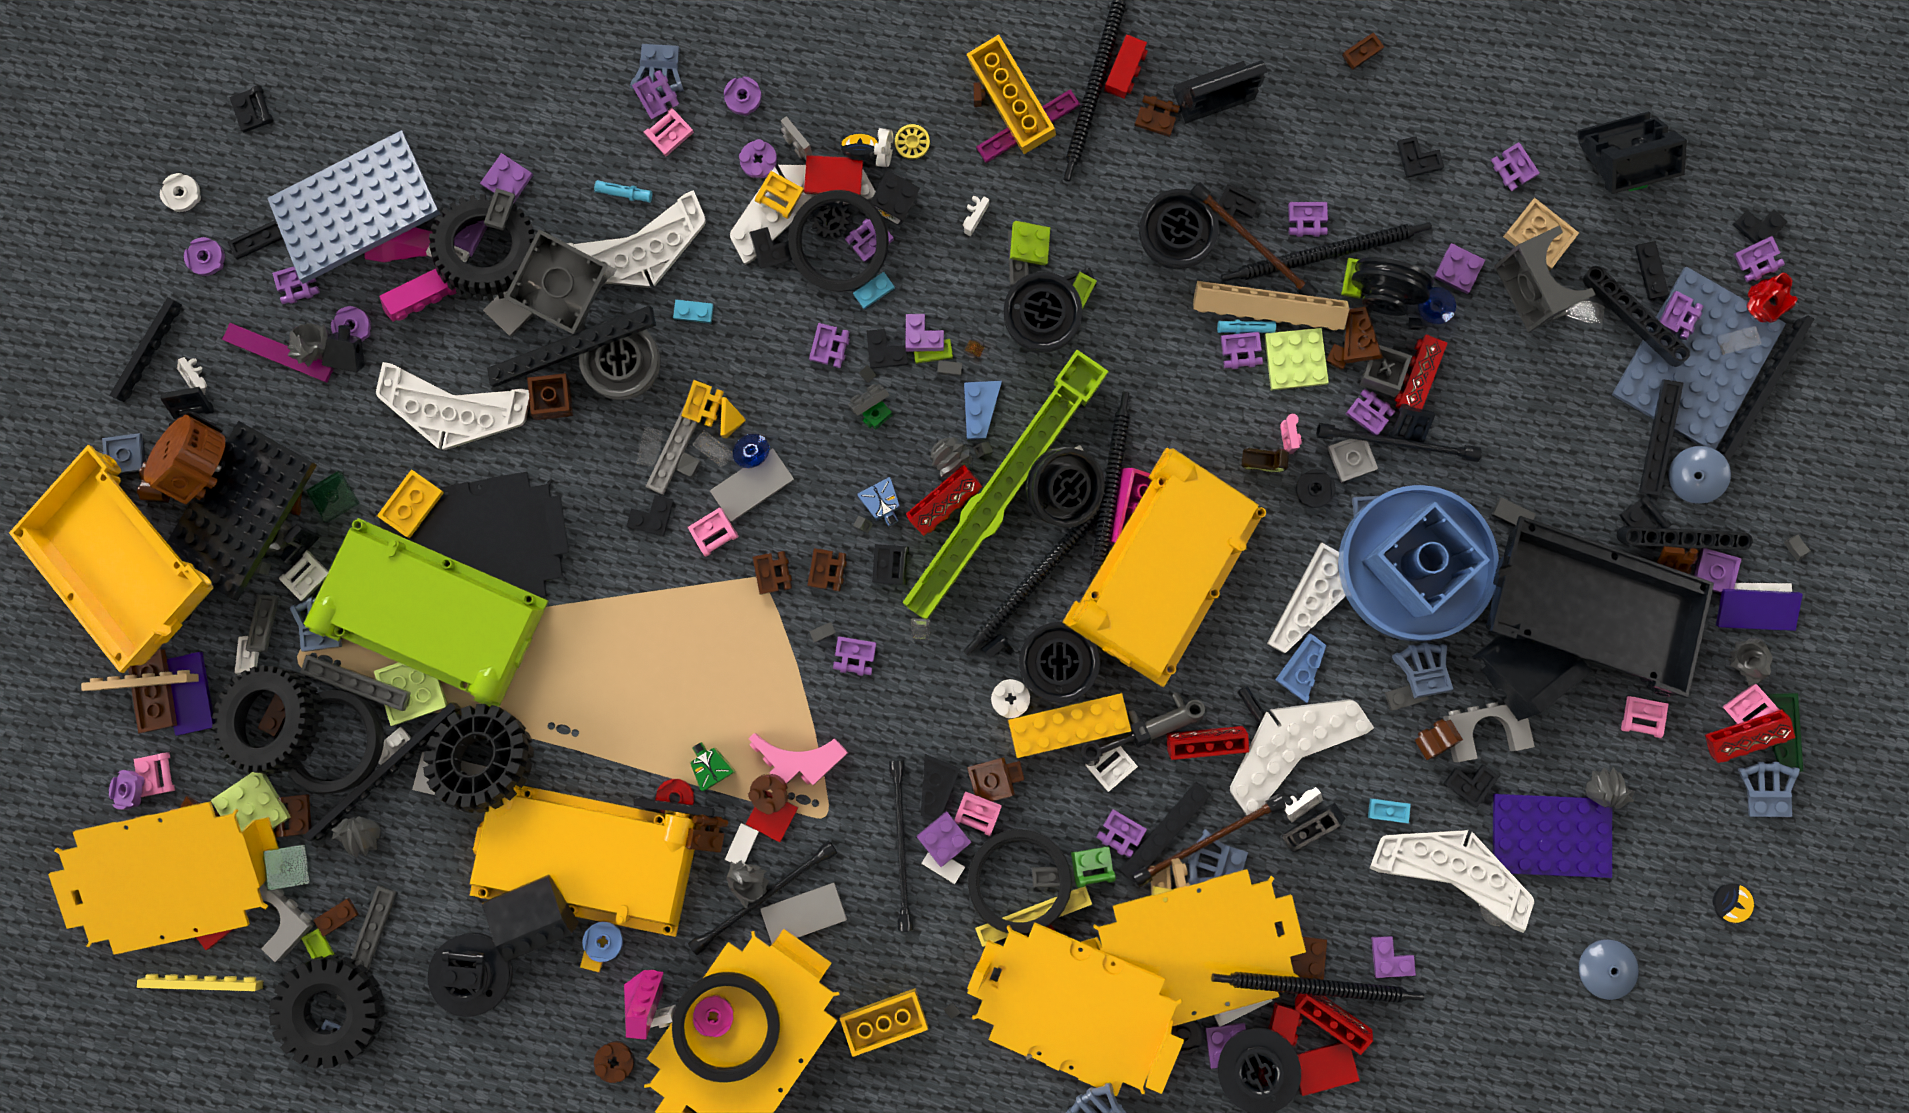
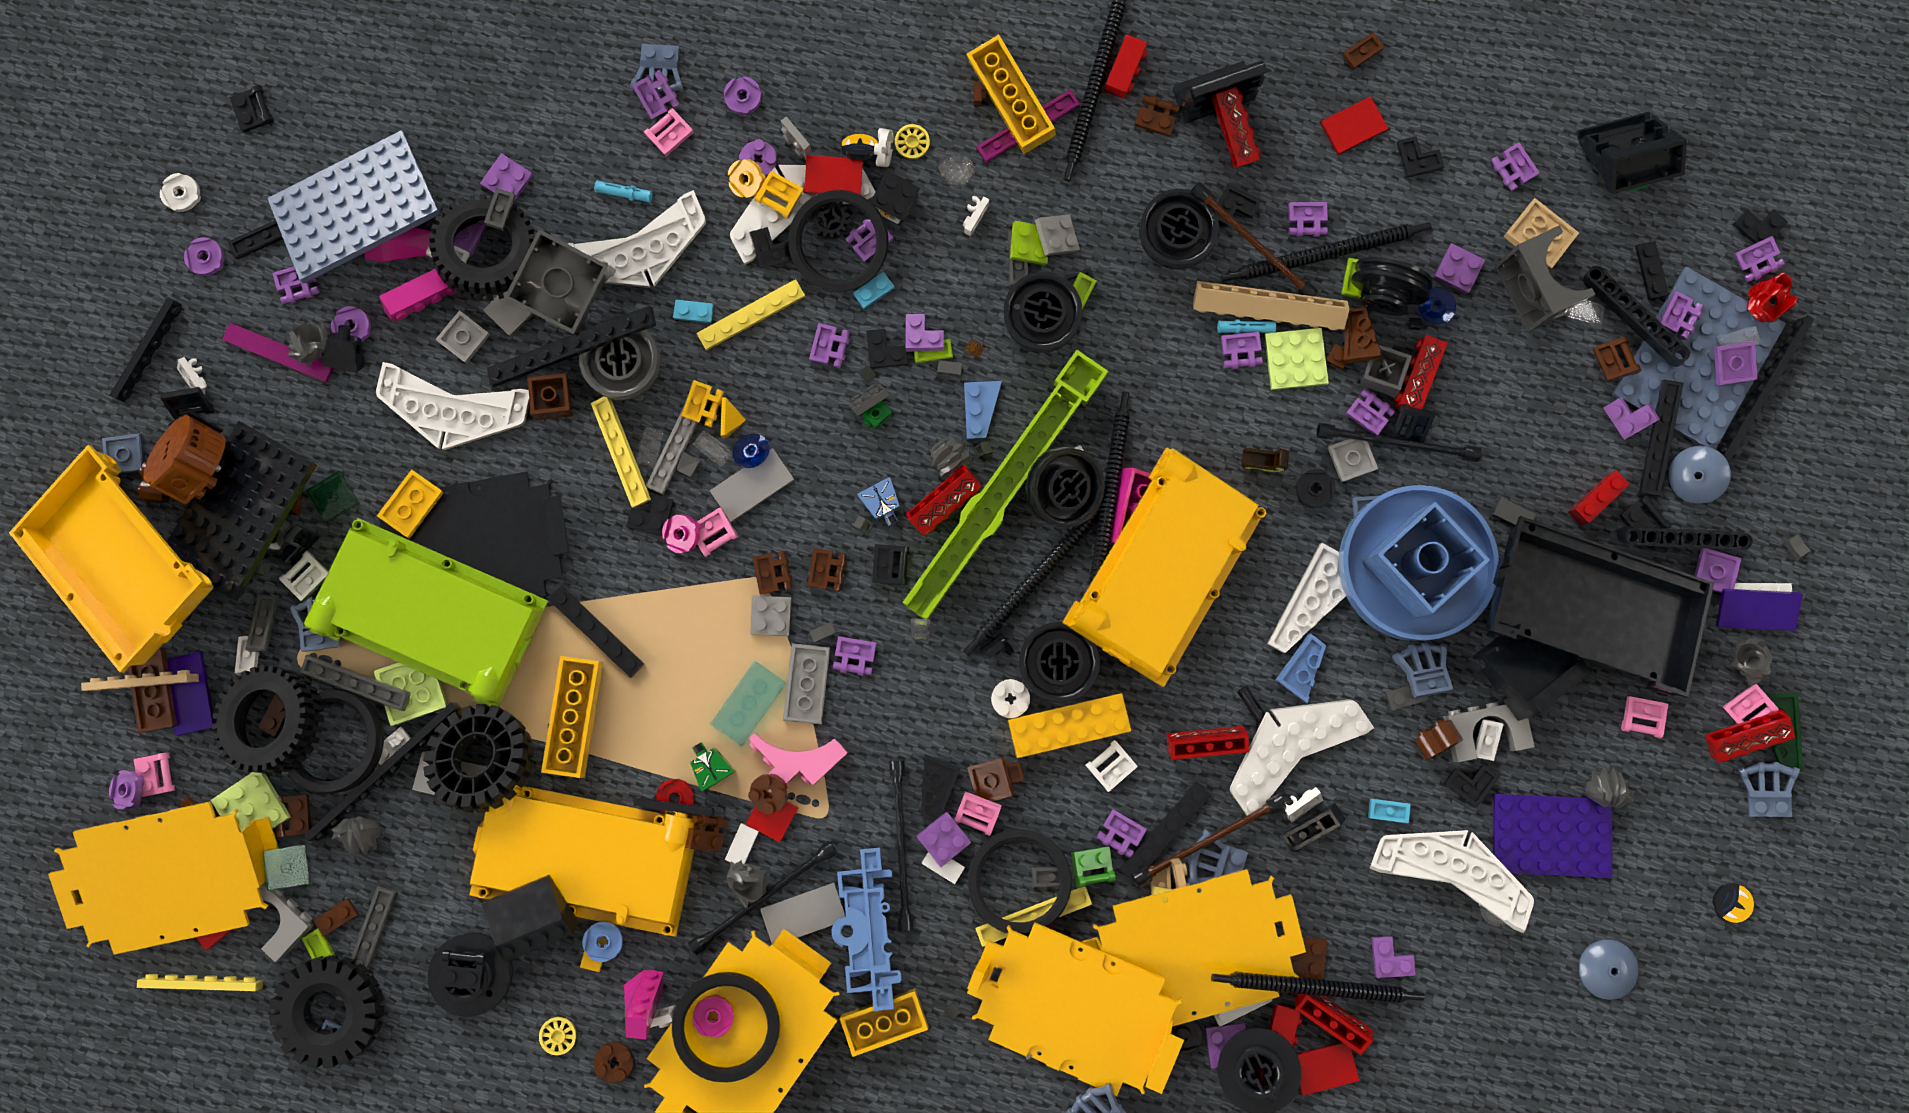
piece [1081,692,1205,766] -> none
bright pink plate [1280,414,1302,454] -> none
reddish brown plate [1656,546,1698,574] -> none
none -> light grey plate [435,310,490,364]
none -> light yellow wheel [539,1017,577,1055]
none -> yellow brick [541,656,604,778]
none -> black plate [548,585,645,678]
none -> light yellow plate [591,397,651,508]
none -> plate [662,514,700,553]
none -> light yellow plate [697,279,805,351]
none -> clear light blue tile [710,660,787,746]
none -> yellow plate [728,159,766,198]
none -> light grey plate [750,596,792,636]
none -> light grey tile [783,643,830,725]
none -> medium blue piece [832,848,902,1011]
none -> clear hair [939,154,975,187]
none -> light grey plate [1035,214,1080,256]
none -> red brick [1211,87,1260,169]
none -> red tile [1320,96,1388,155]
none -> white plate [1475,719,1503,761]
none -> red brick [1568,470,1630,526]
none -> reddish brown plate [1593,336,1642,383]
none -> medium lavender plate [1603,397,1660,440]
none -> medium lavender plate [1714,341,1757,385]

